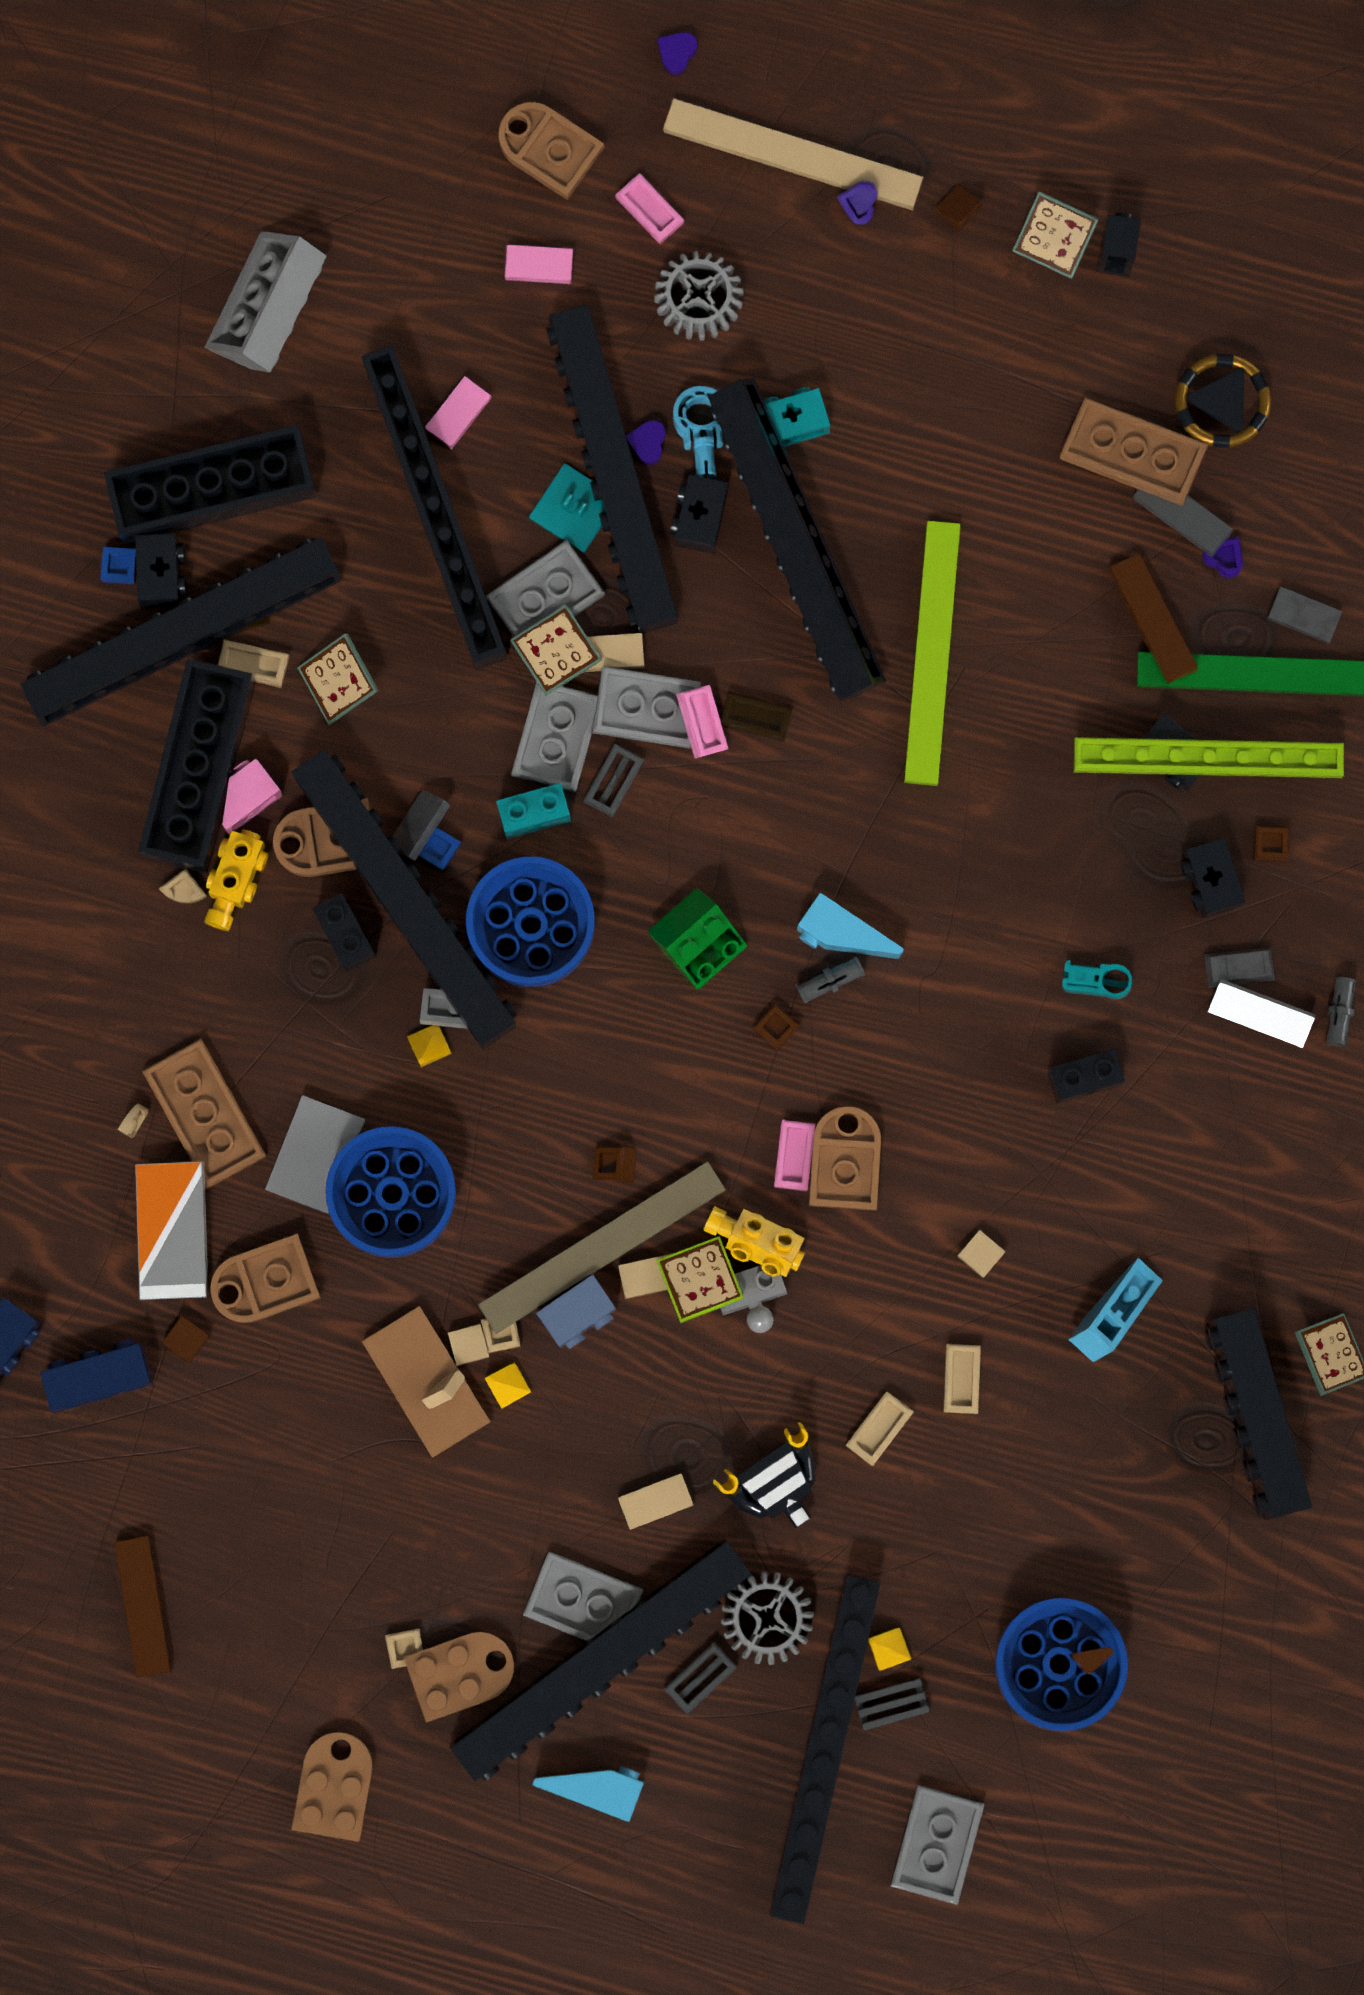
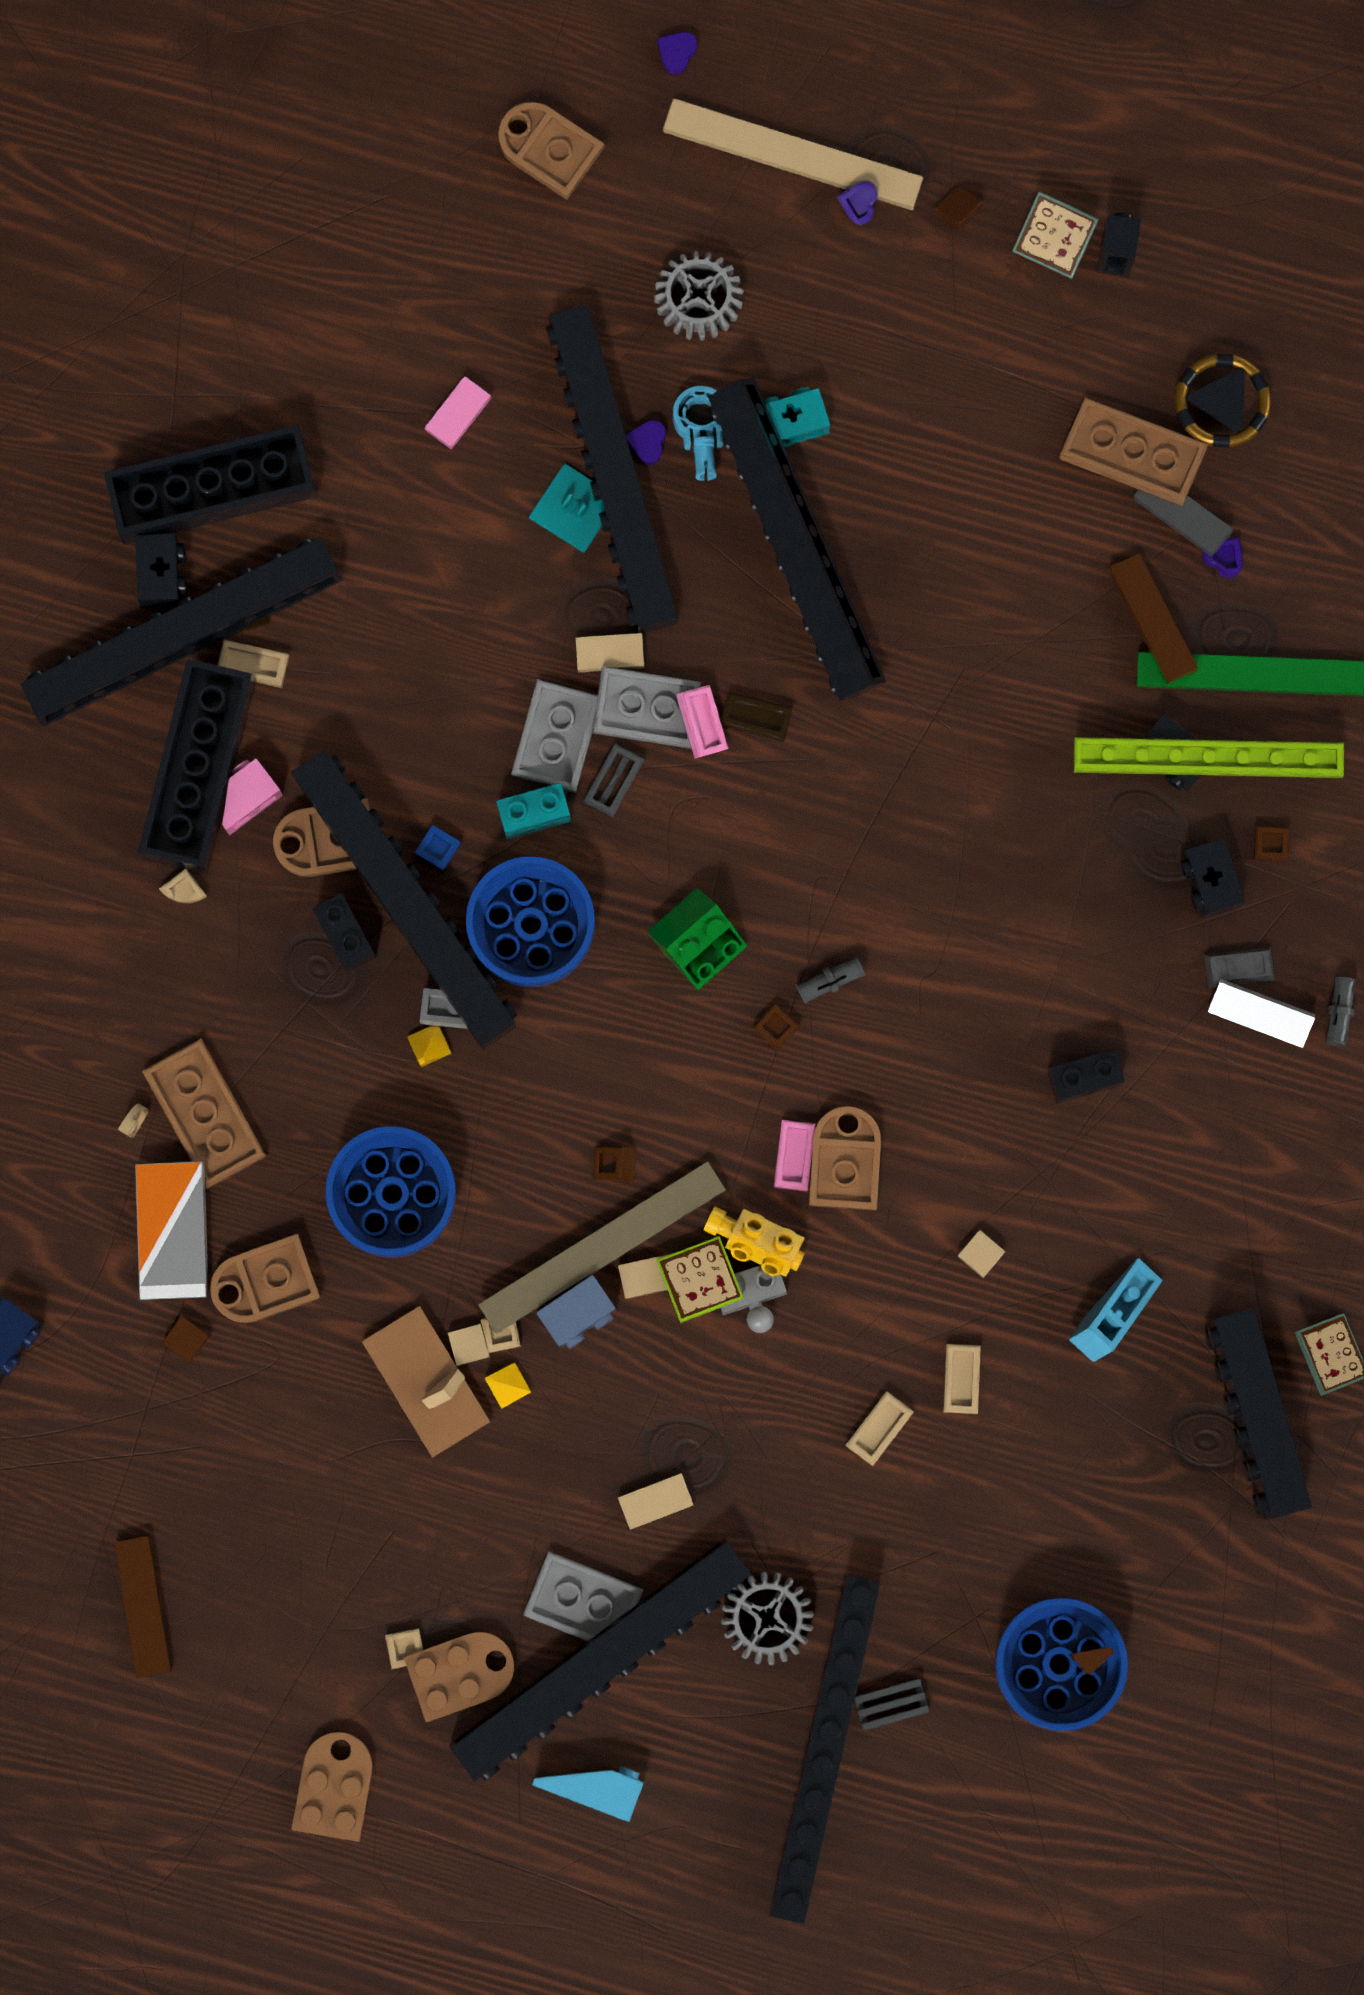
dark blue brick [40,1340,153,1413] -> none
blue tile [100,547,136,584] -> none
yellow brick [204,829,269,931] -> none
light grey slope [205,231,327,372] -> none
light grey tile [265,1095,366,1214] -> none
piece [297,633,379,725] -> none
black brick [361,345,507,671] -> none
flat silver tile [393,789,450,861] -> none
light grey tile [485,540,605,638] -> none
bright pink tile [505,245,573,284] -> none
piece [510,605,602,696] -> none
bright pink tile [615,173,684,244] -> none
dark grey tile [664,1642,737,1714] -> none
black brick [670,475,728,554] -> none
torso [713,1422,816,1528] -> none
medium azure slope [797,893,904,959] -> none
yellow slope [868,1627,911,1671] -> none
light grey tile [890,1785,984,1905] -> none
lime tile [904,521,960,786] -> none
teal piece [1062,960,1133,1000] -> none
flat silver tile [1267,587,1342,644] -> none

